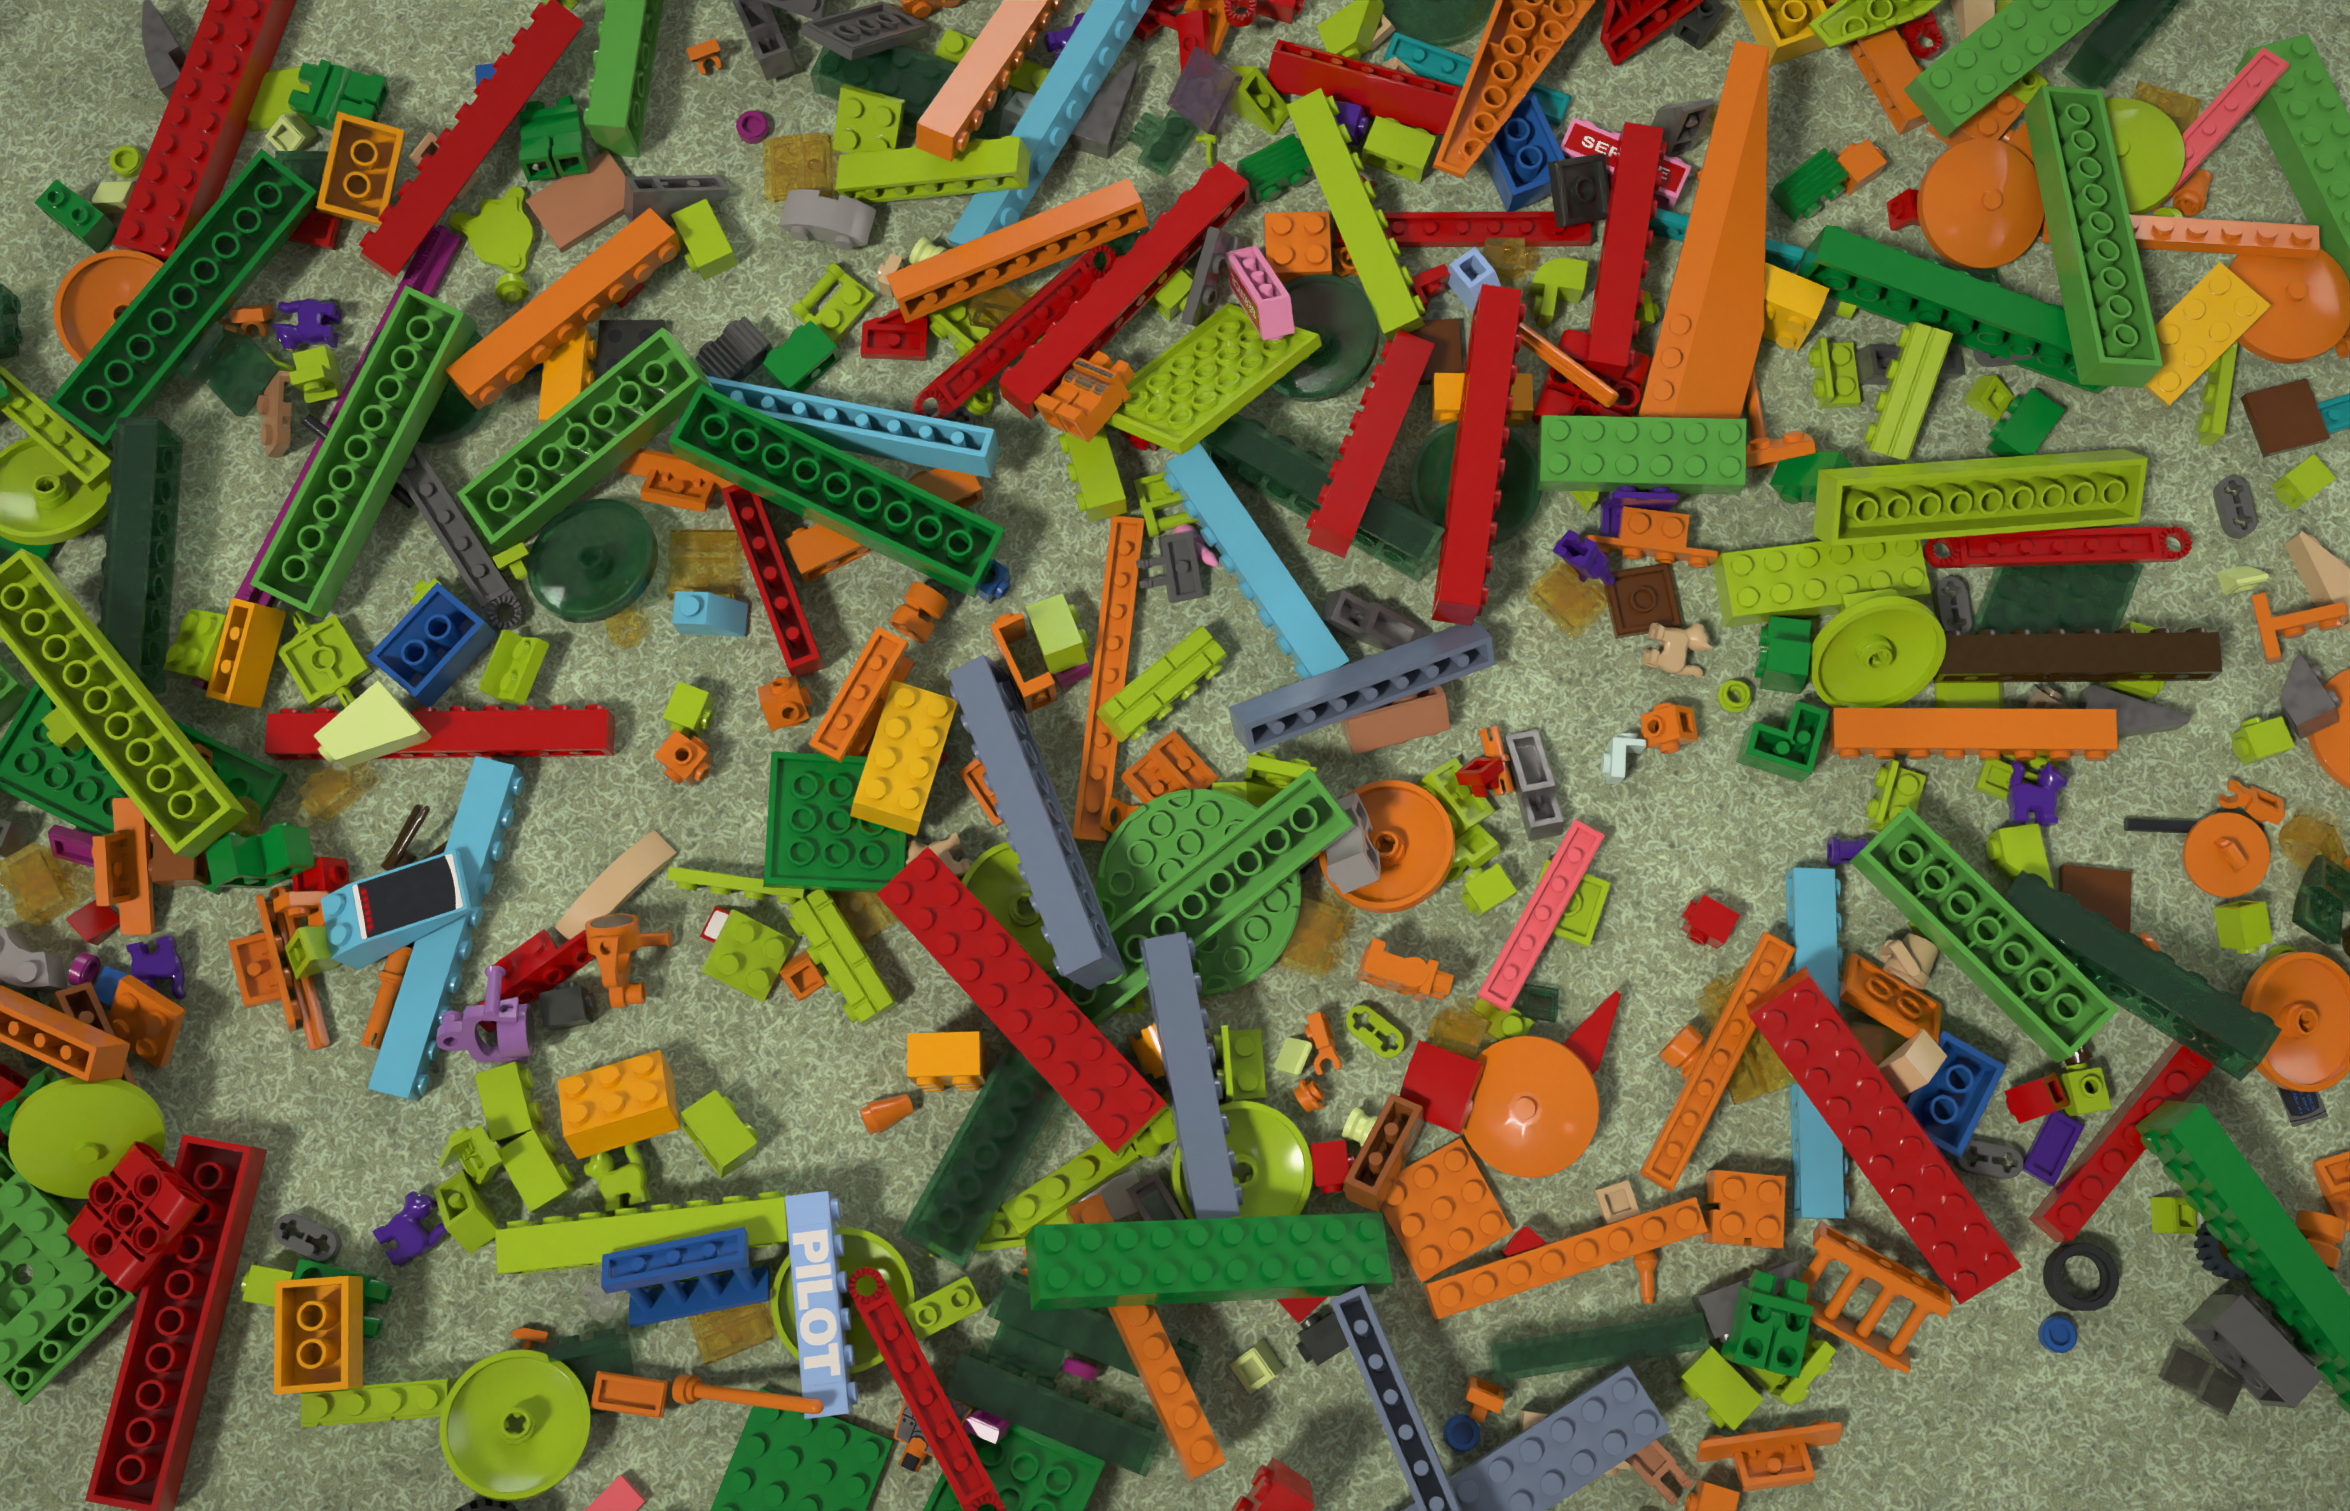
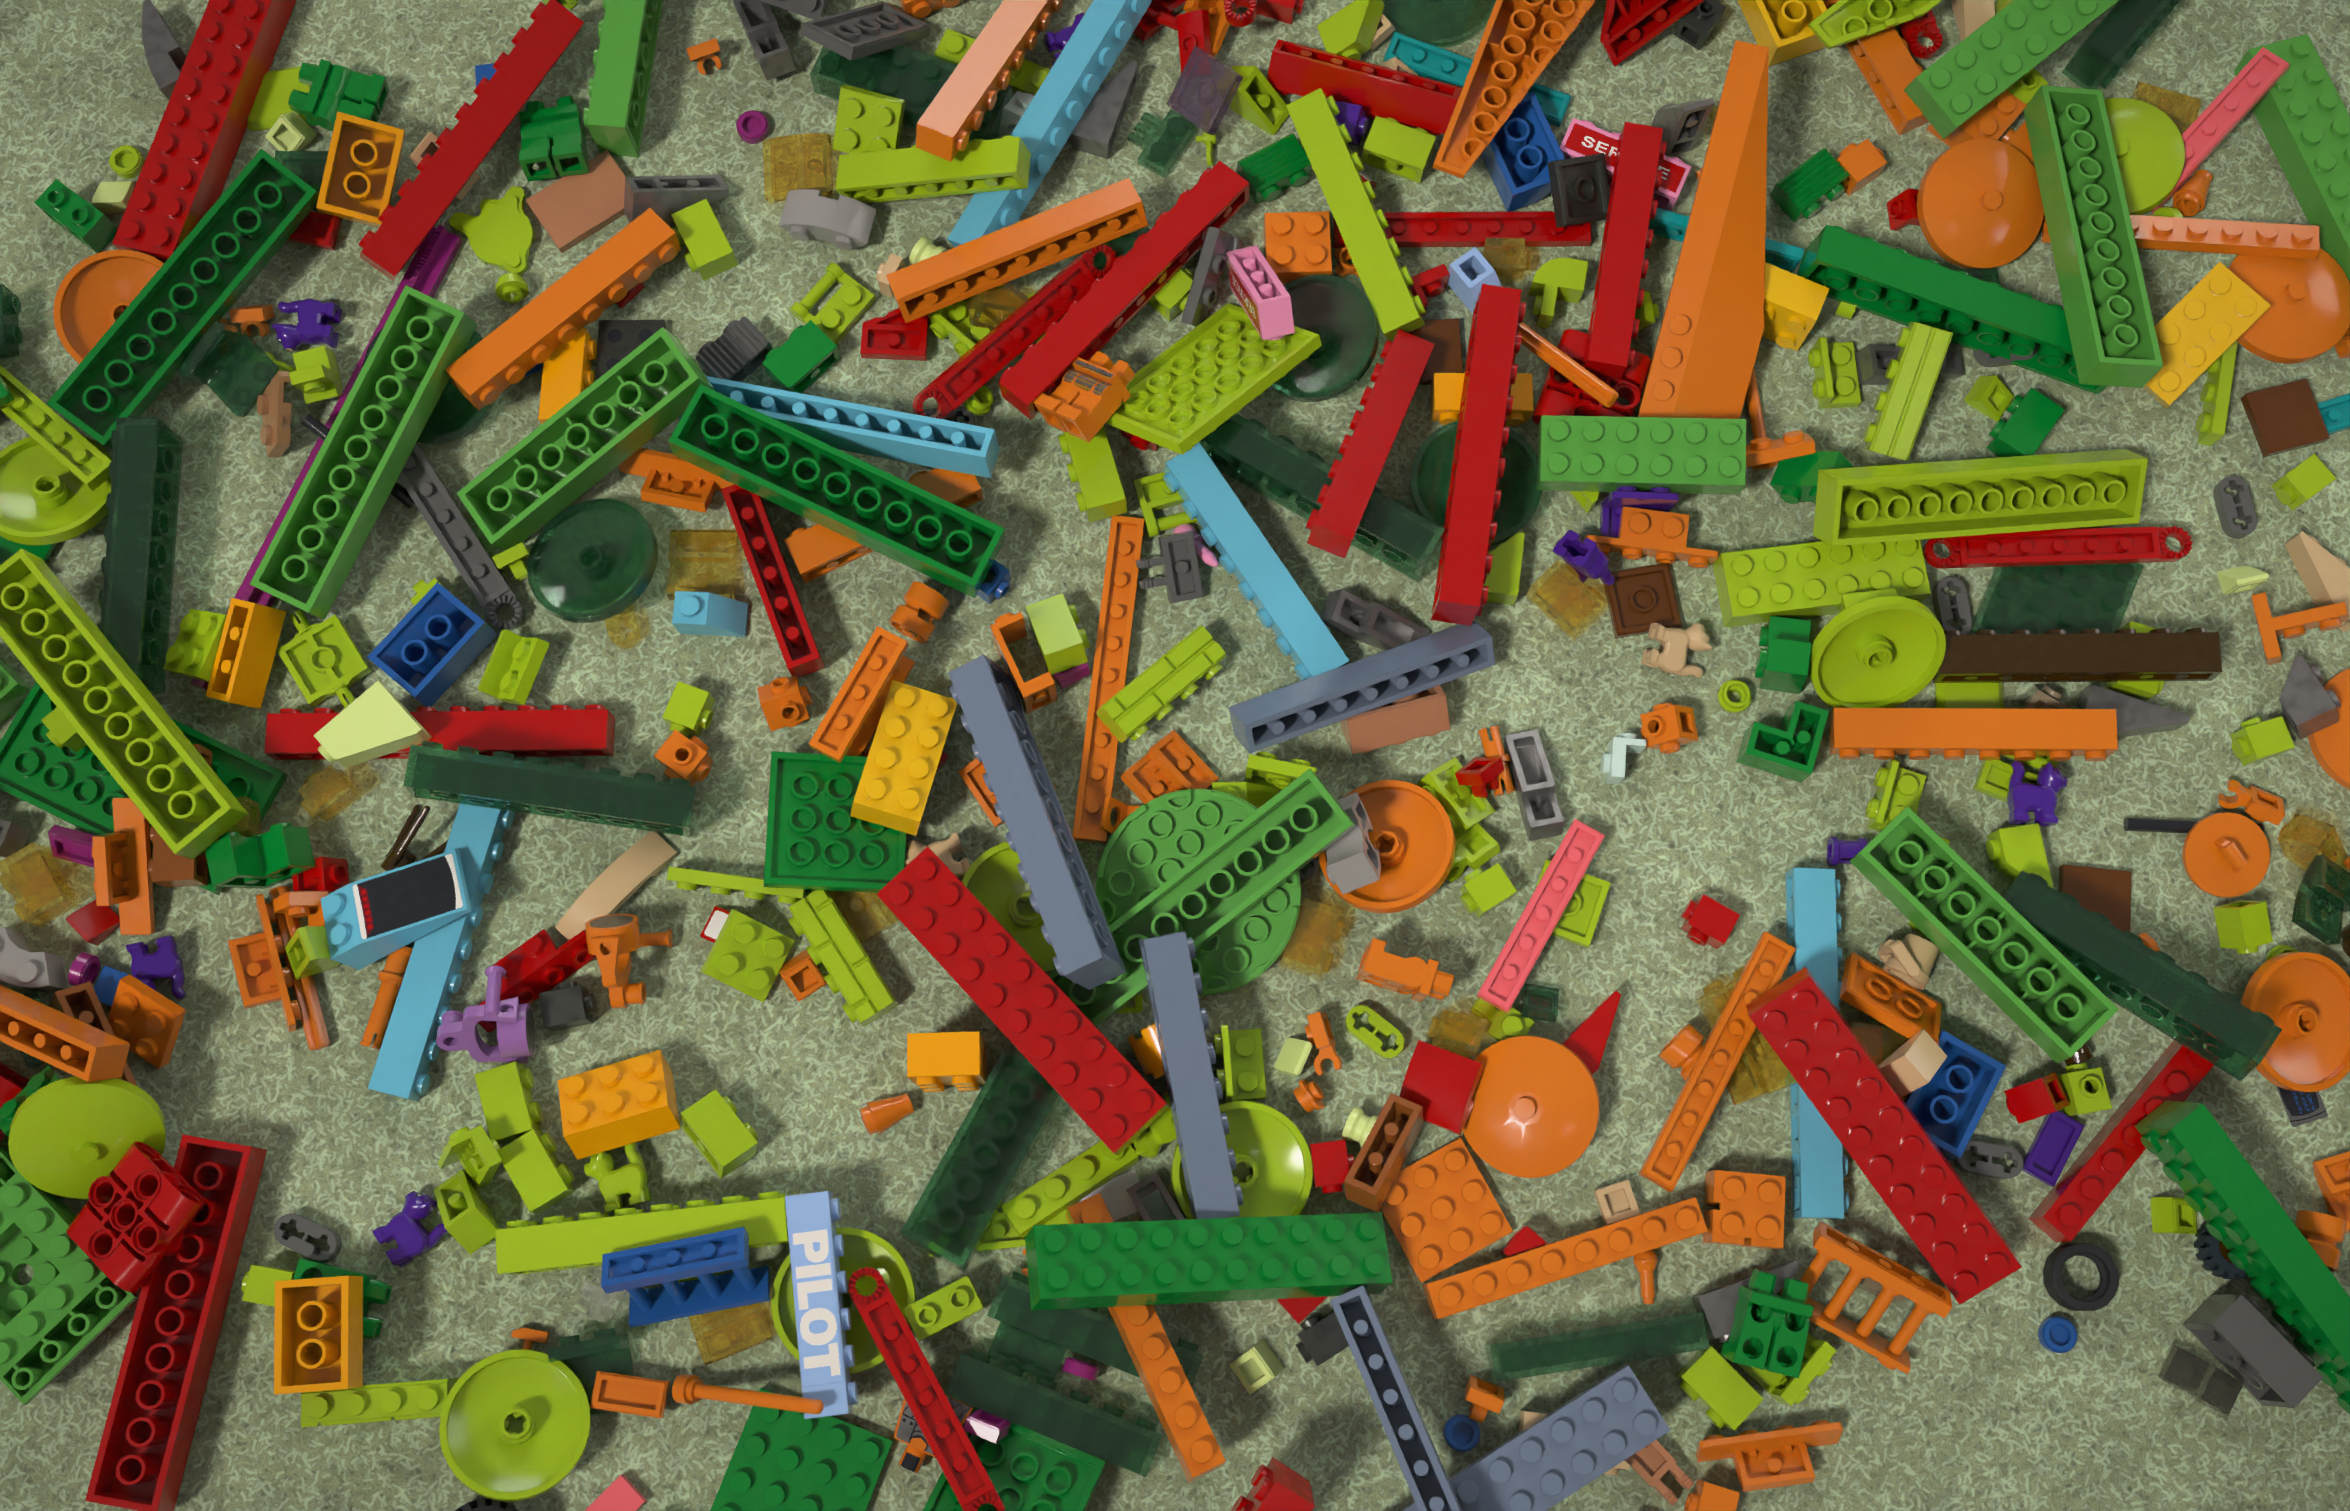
none -> clear green brick [403,741,697,837]
none -> lime slope [1483,532,1525,605]

